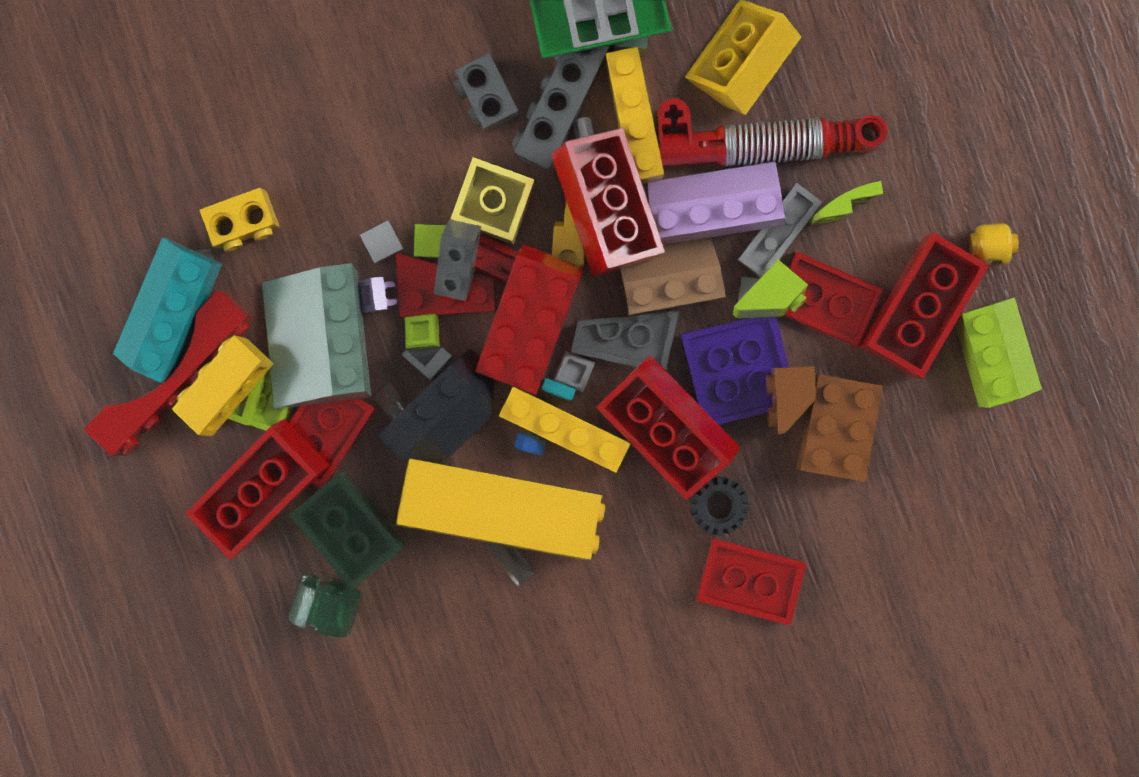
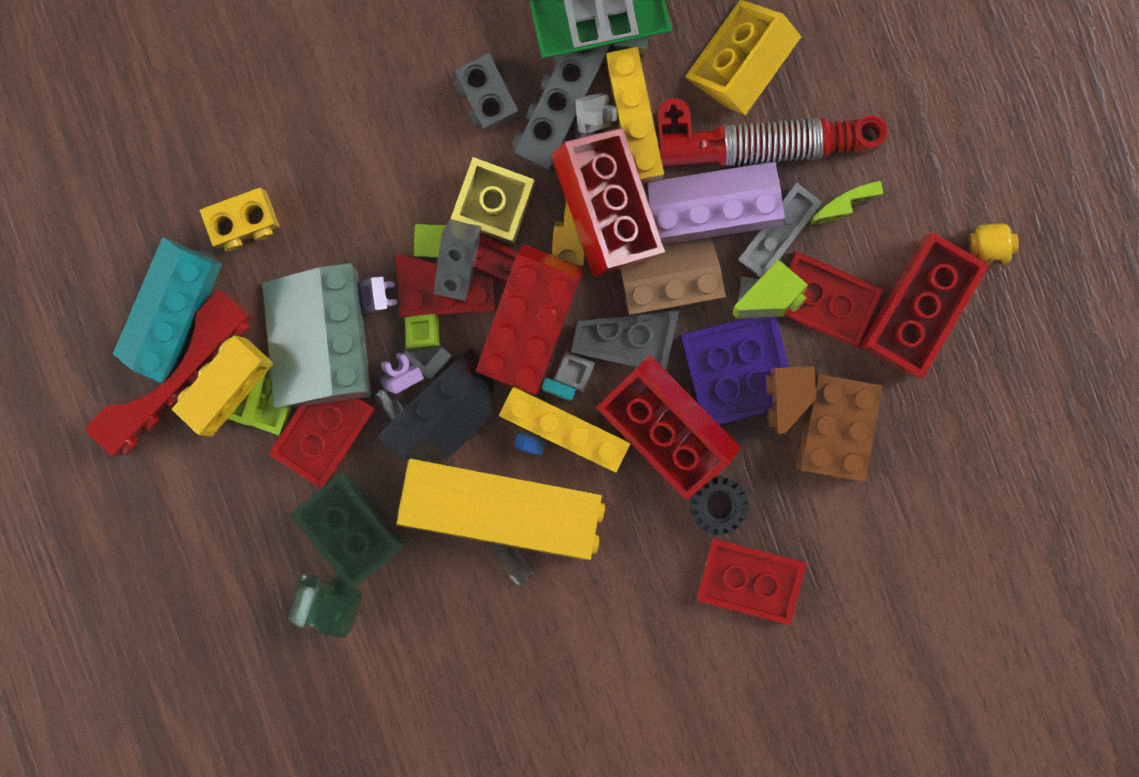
red brick [185,419,329,561] -> none
light grey tile [360,220,404,264] -> none
lime slope [955,297,1042,408] -> none
none -> lavender tile [380,353,424,394]
none -> light grey tile [575,93,618,133]

